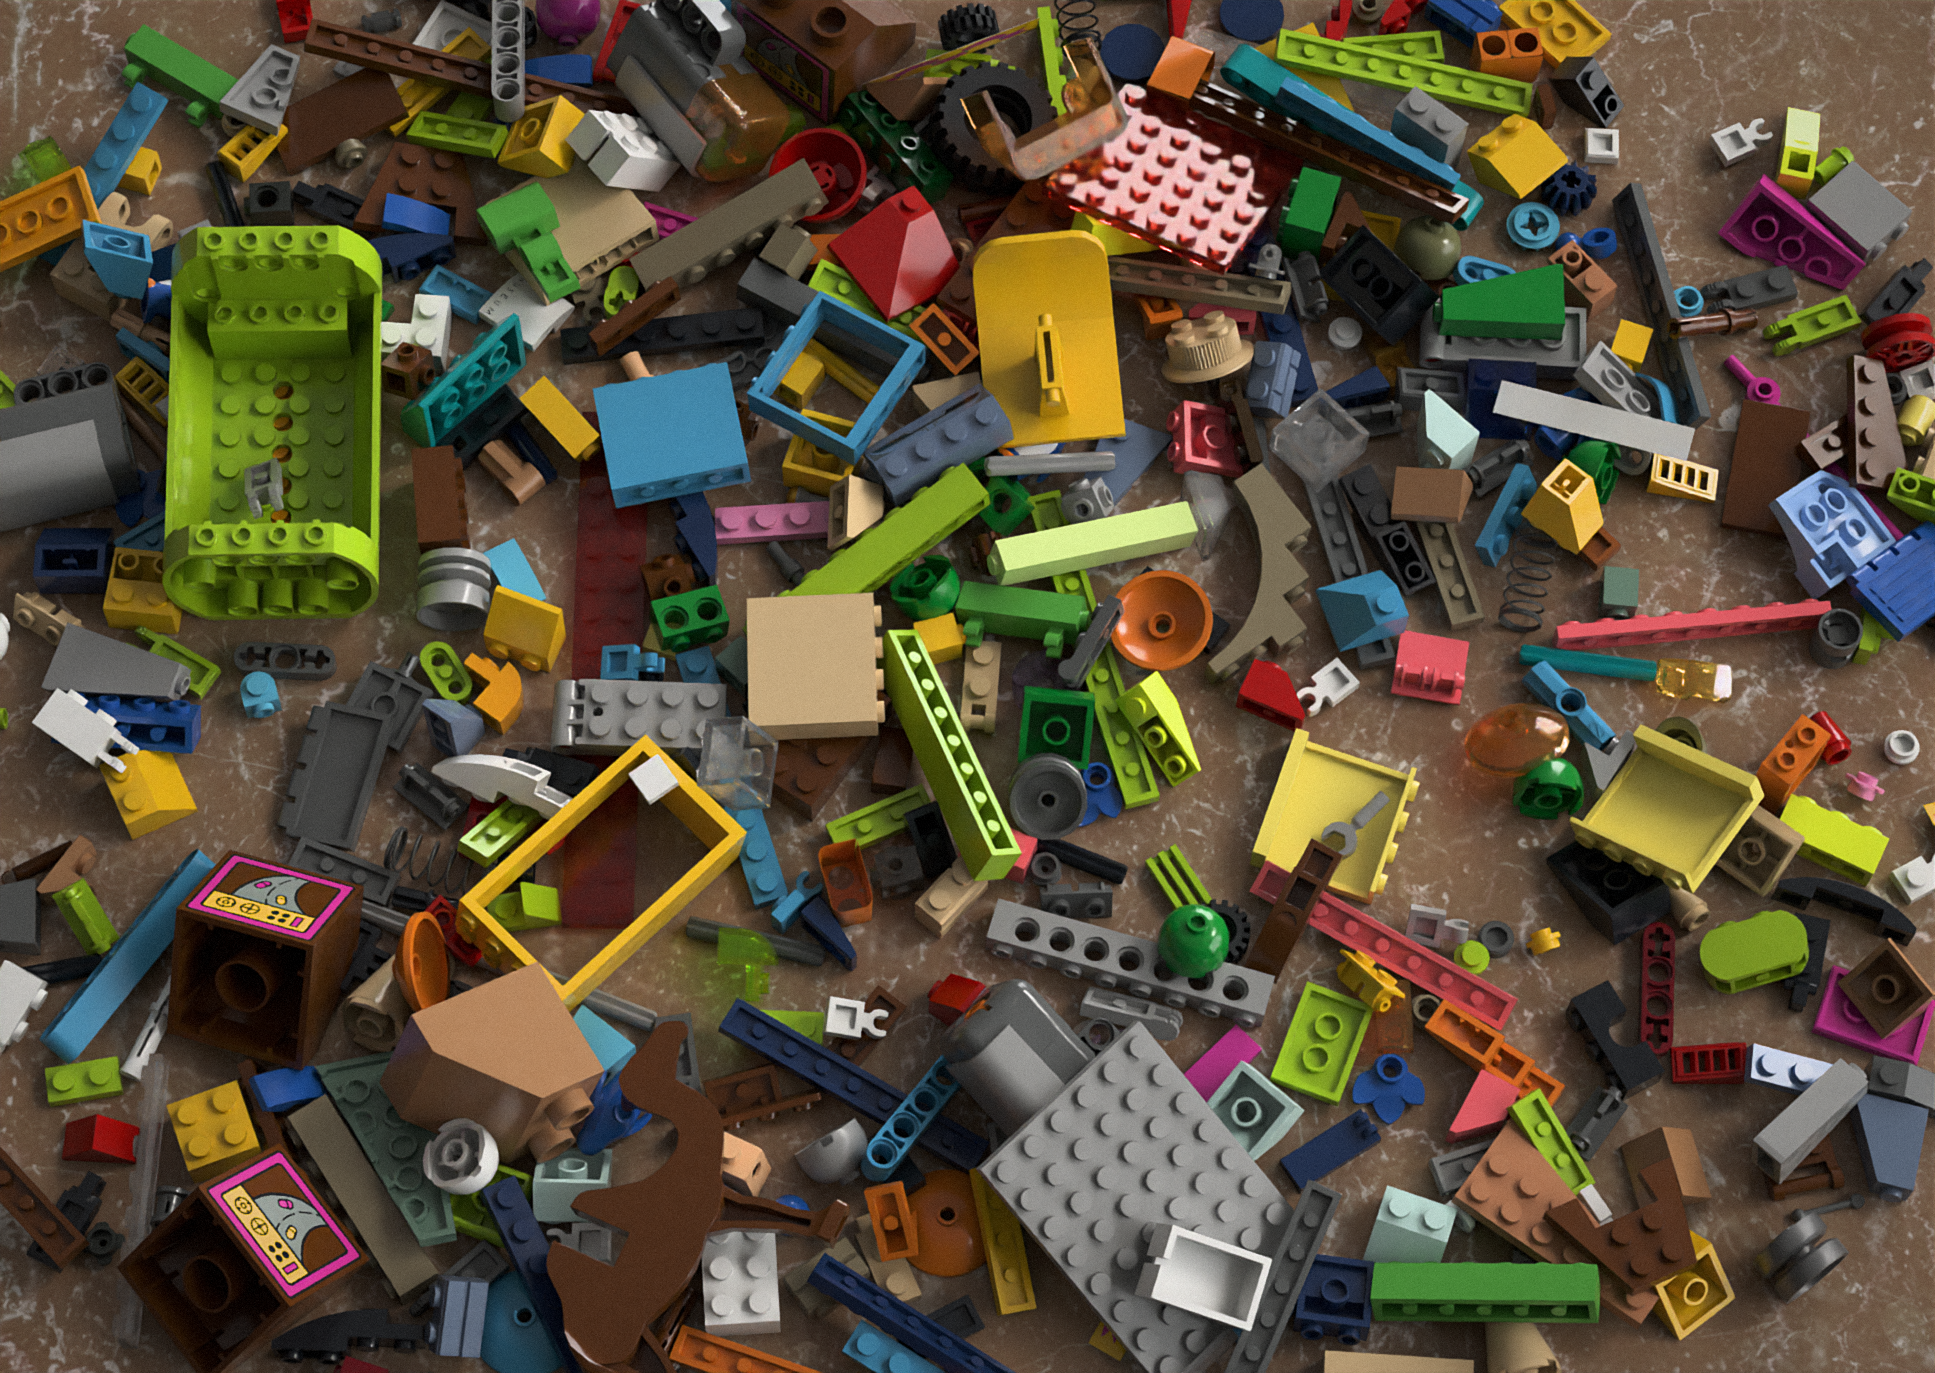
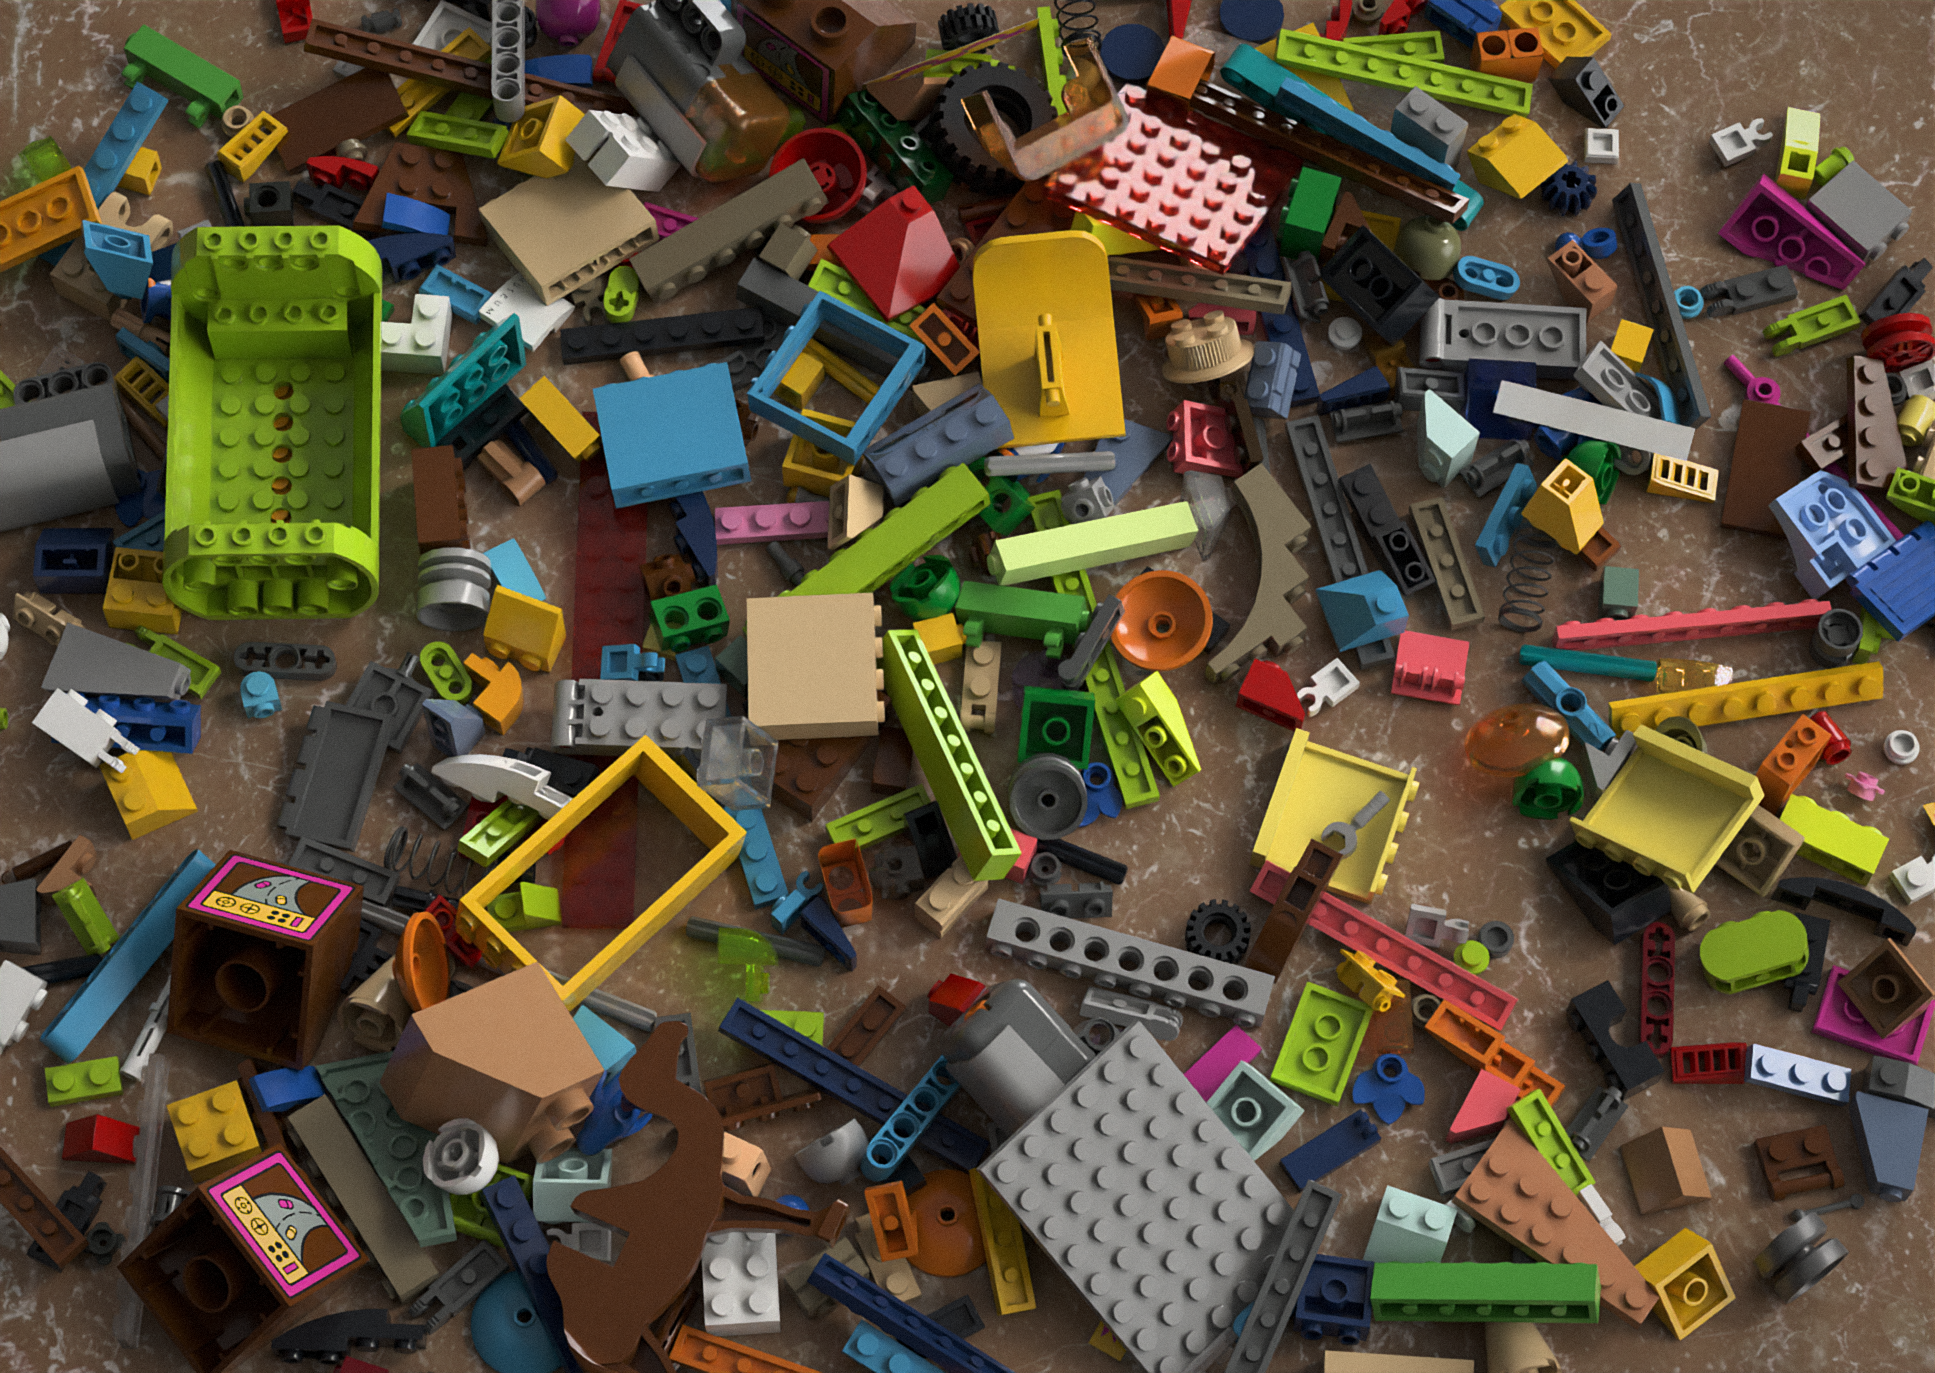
light grey wing [220,44,300,137] -> none
light grey hinge [244,457,284,519] -> none
reddish brown brick [381,342,436,400] -> none
sand blue brick [424,1275,489,1358] -> none
bright green plate [475,181,581,303] -> none
reddish brown plate [588,276,681,357] -> none
white tile [628,754,679,805] -> none
white plate [822,996,889,1040] -> none
white piece [1135,1223,1272,1331] -> none
lime tile [1145,844,1212,910] -> none
green cylinder [1157,904,1229,978] -> none
light grey hinge [1249,244,1285,280] -> none
clear brick [1269,388,1369,493] -> none
medium nougat slope [1391,466,1473,523] -> none
green slope [1432,264,1565,340] -> none
medium azure gear [1506,202,1560,252] -> none
yellow plate [1526,927,1561,956] -> none
reddish brown tile [1532,84,1557,130] -> none
reddish brown wing [1542,1157,1697,1296] -> none
reddish brown pin [1667,308,1758,340] -> none
light grey slope [1751,1058,1869,1185] -> none
none -> red slope [306,156,379,191]
none -> yellow plate [1608,661,1883,739]

